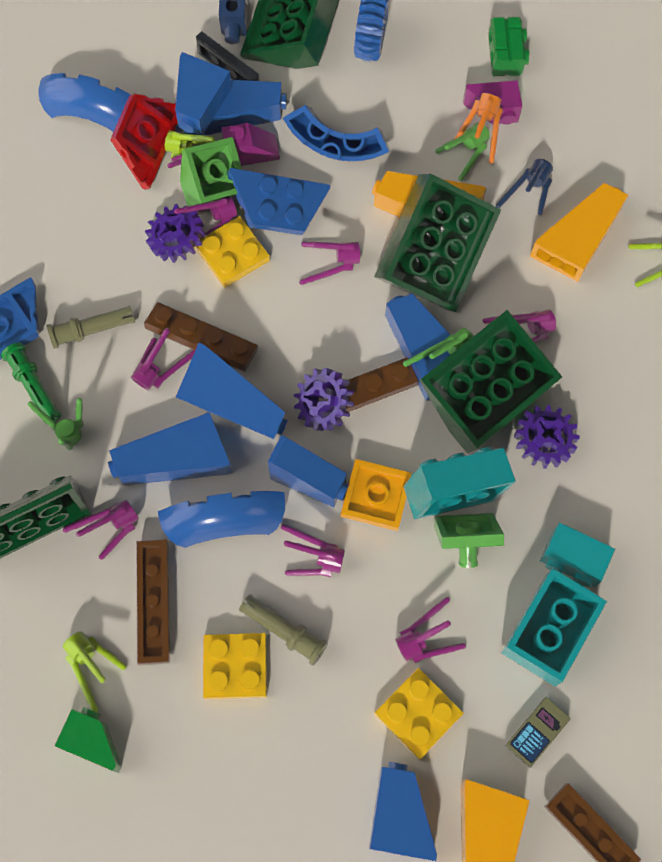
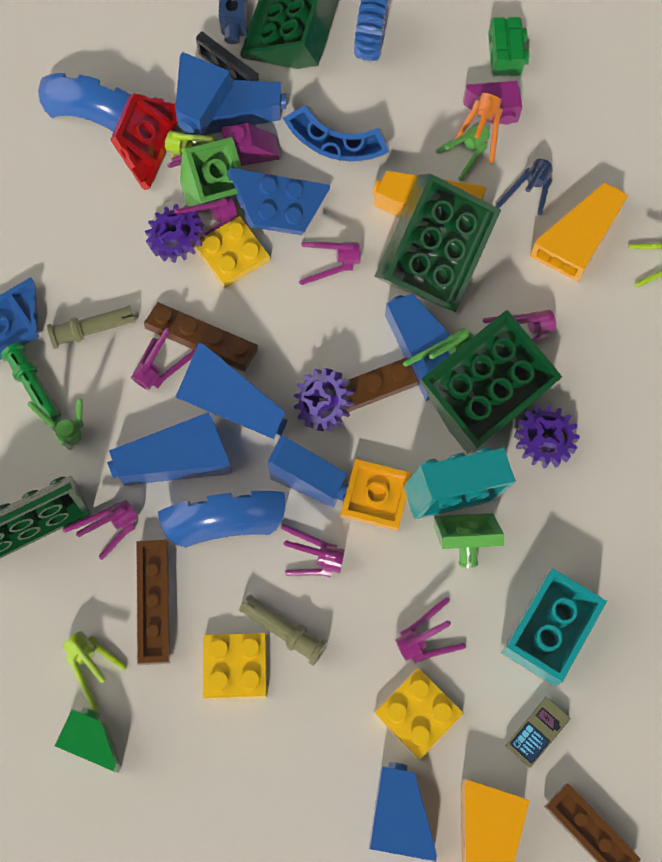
teal brick [539,522,615,587] -> none

